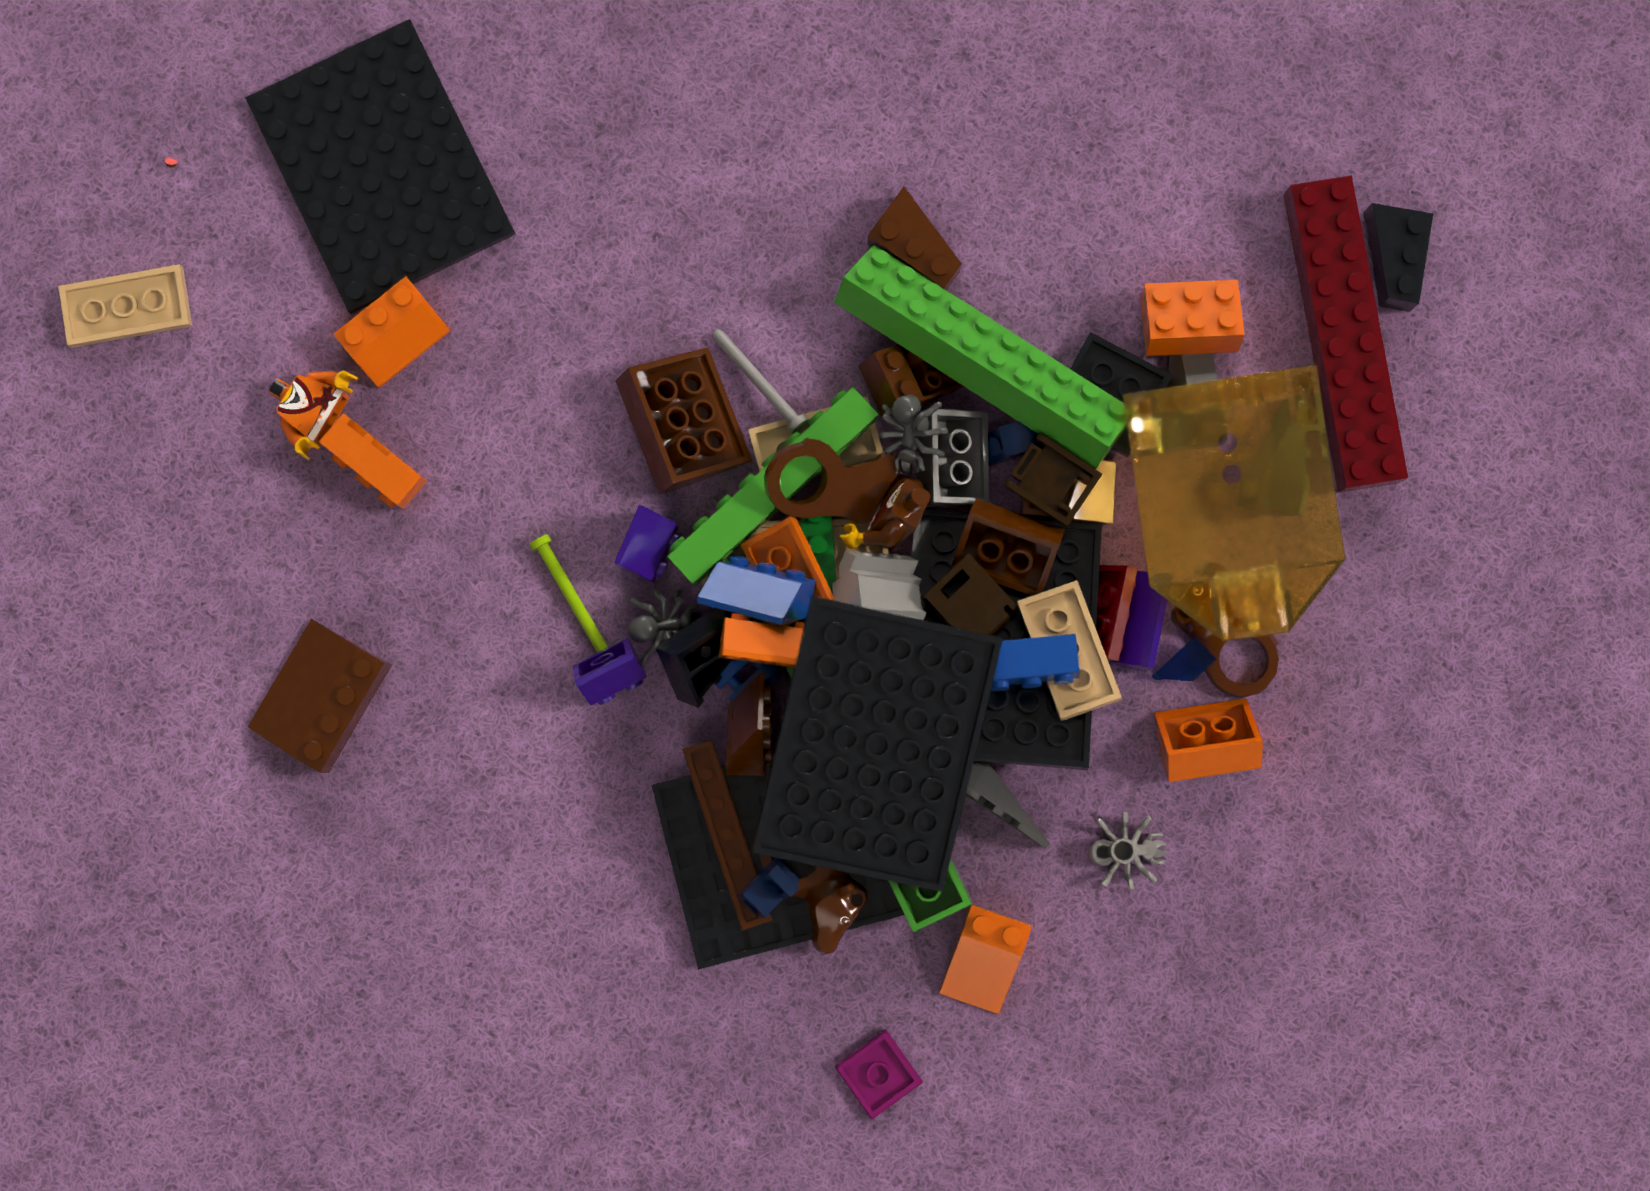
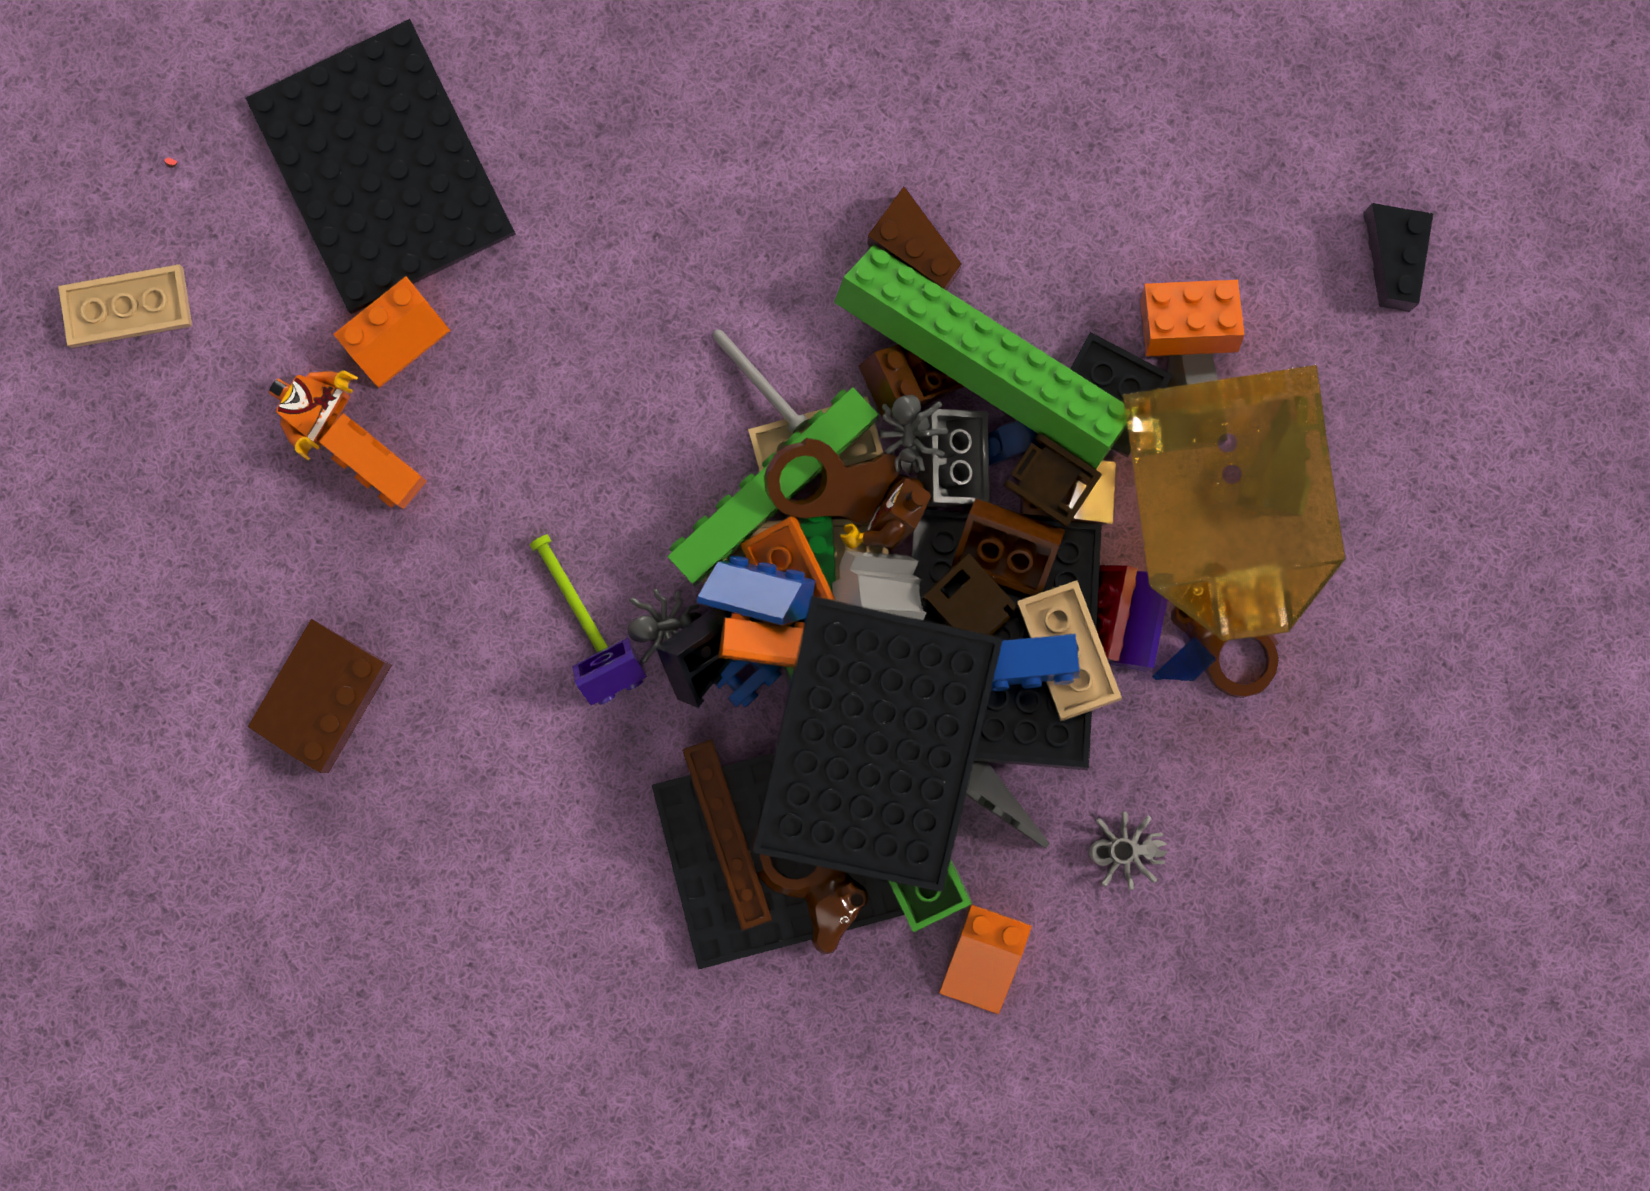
dark purple slope [614,505,681,583] -> none
reddish brown slope [615,347,752,494] -> none
reddish brown slope [726,673,772,776] -> none
dark blue brick [737,858,800,918] -> none
magenta tile [835,1029,923,1120] -> none
orange slope [1154,698,1263,782] -> none
dark red brick [1283,175,1408,493] -> none

